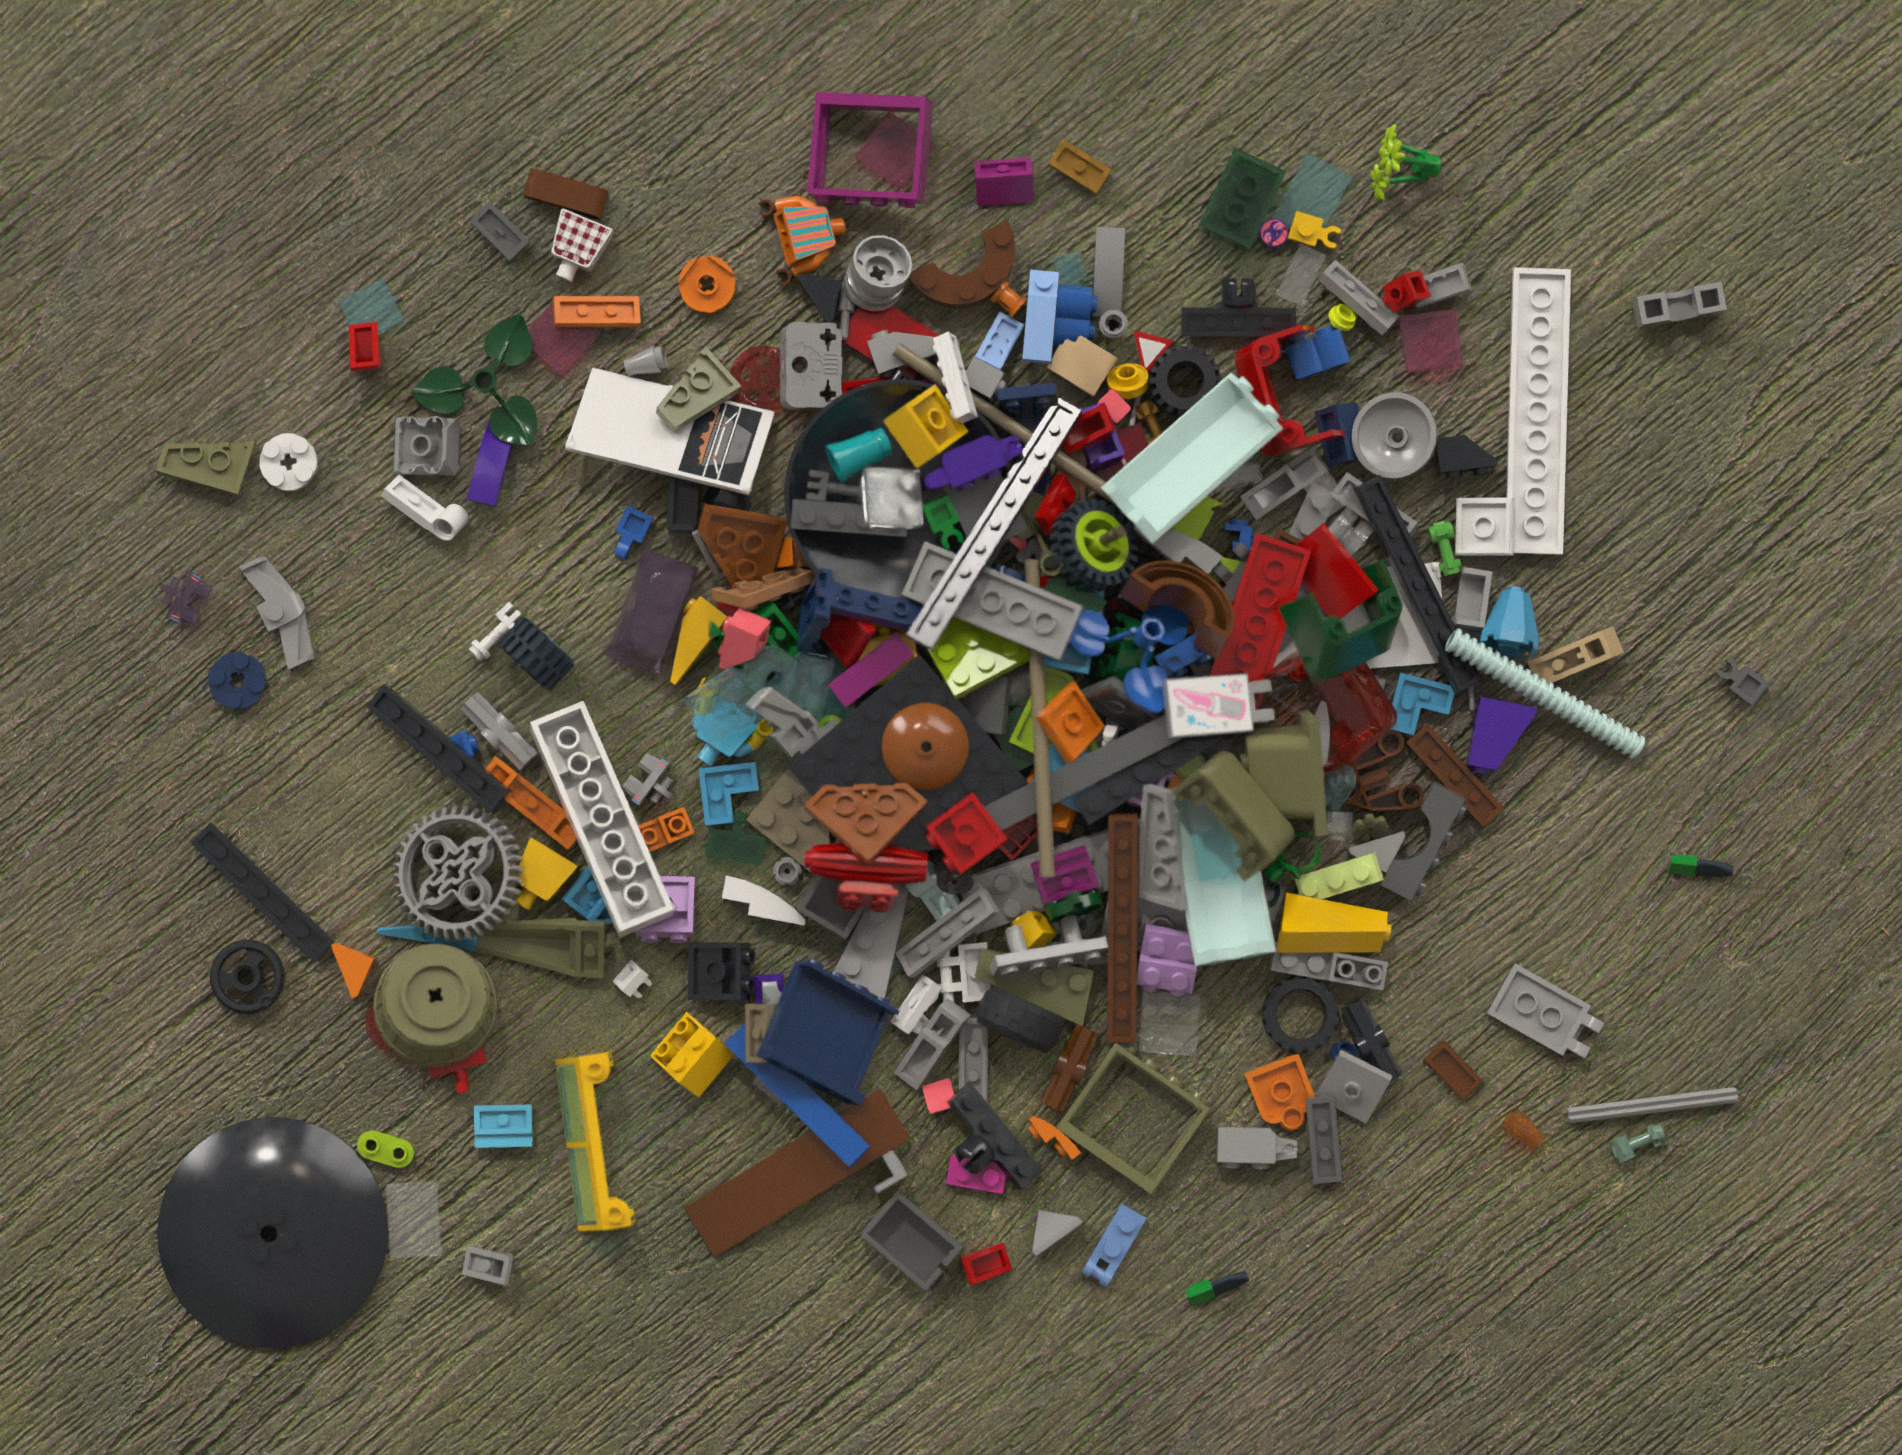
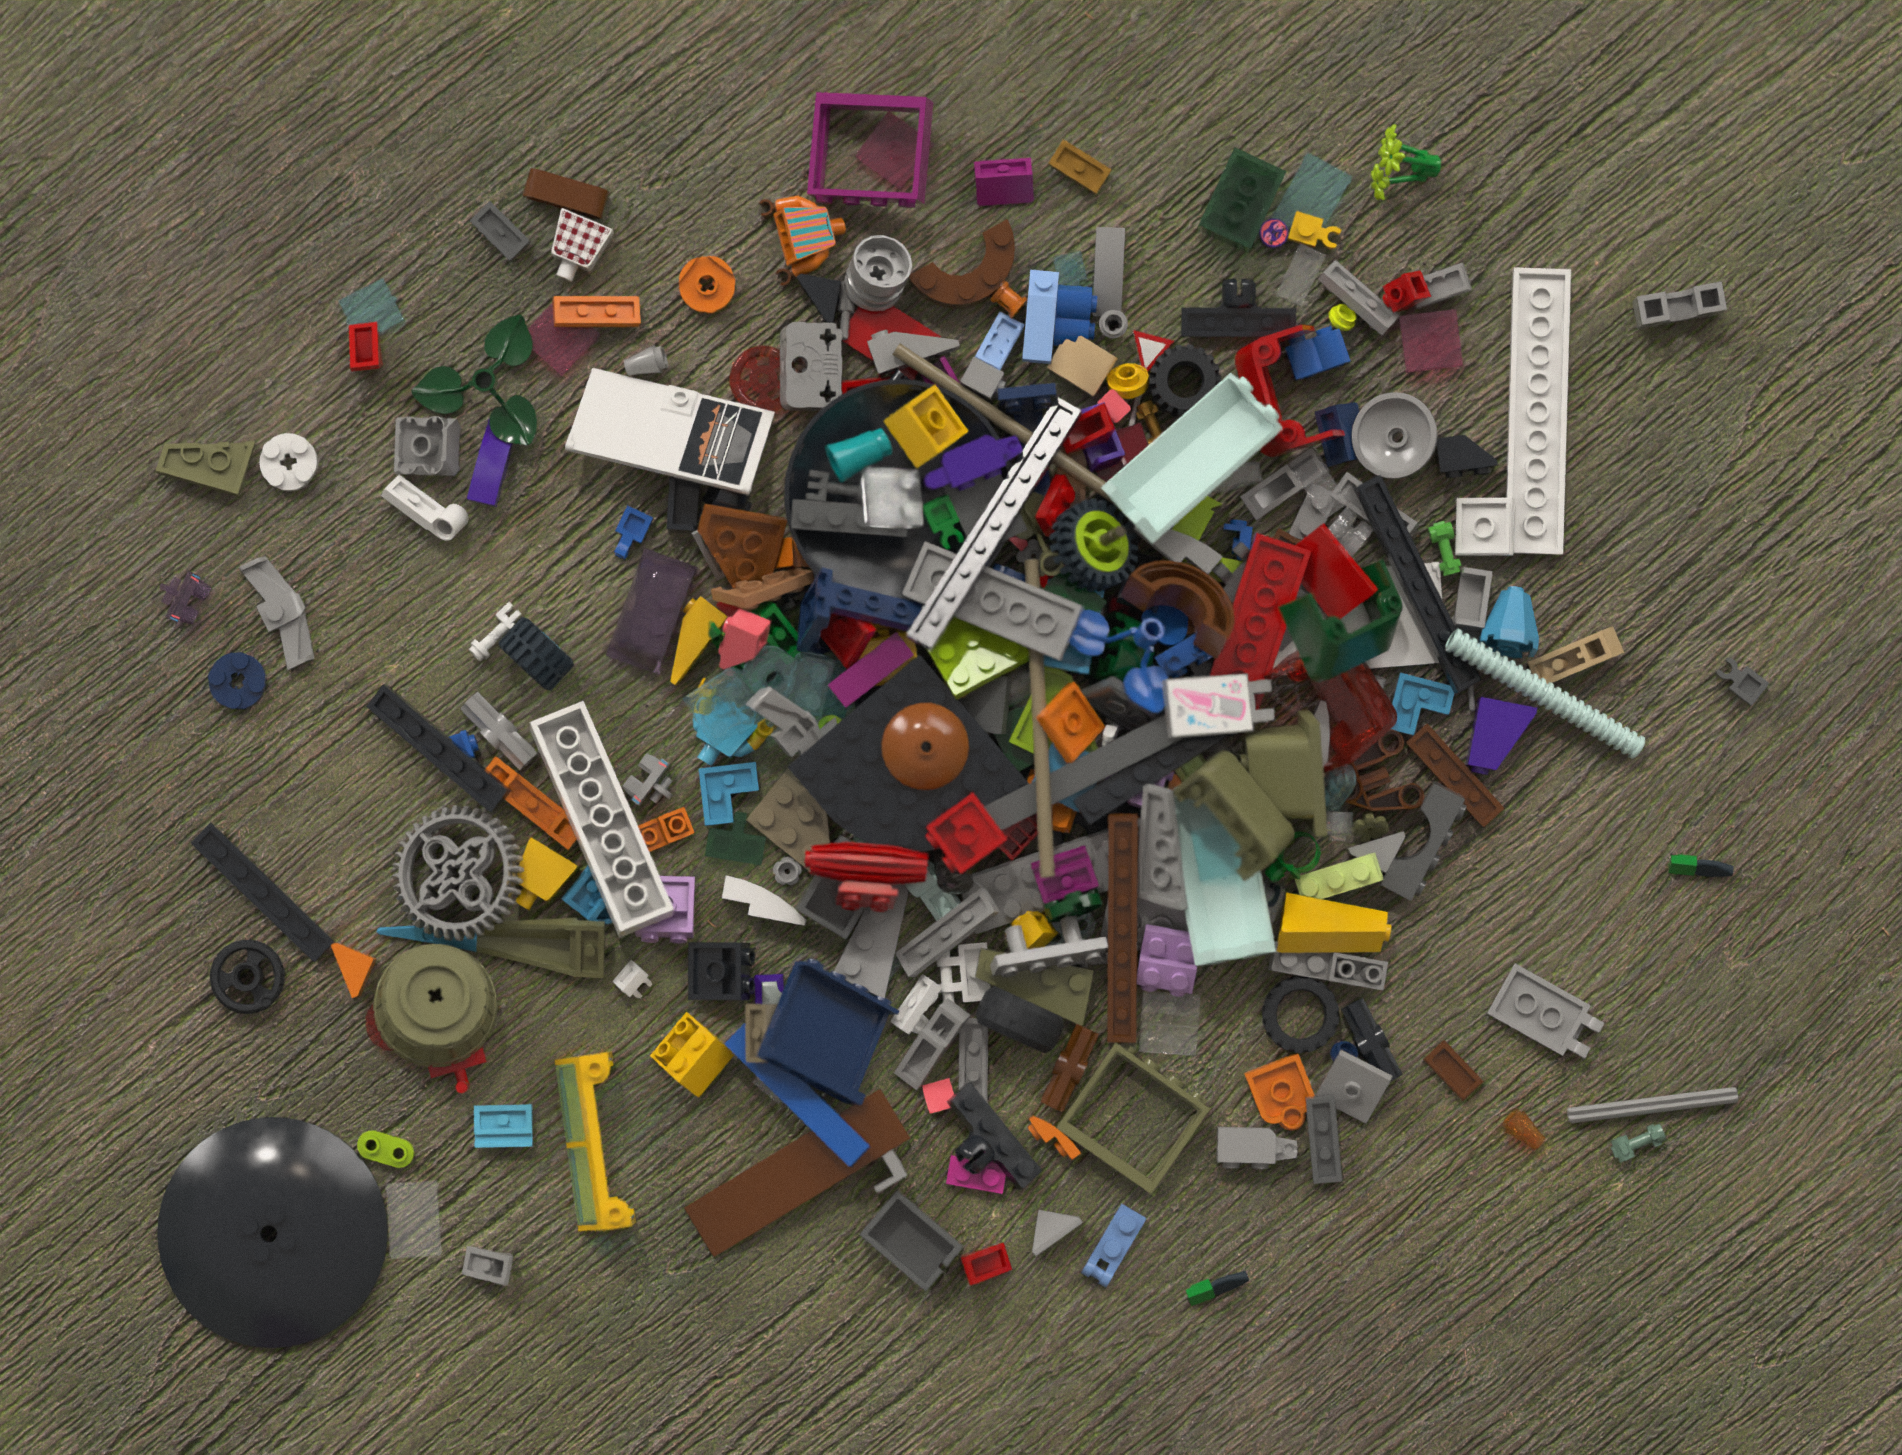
wing [656,346,741,433] -> none
dark orange plate [804,783,928,865] -> none
white piece [933,332,978,423] -> none

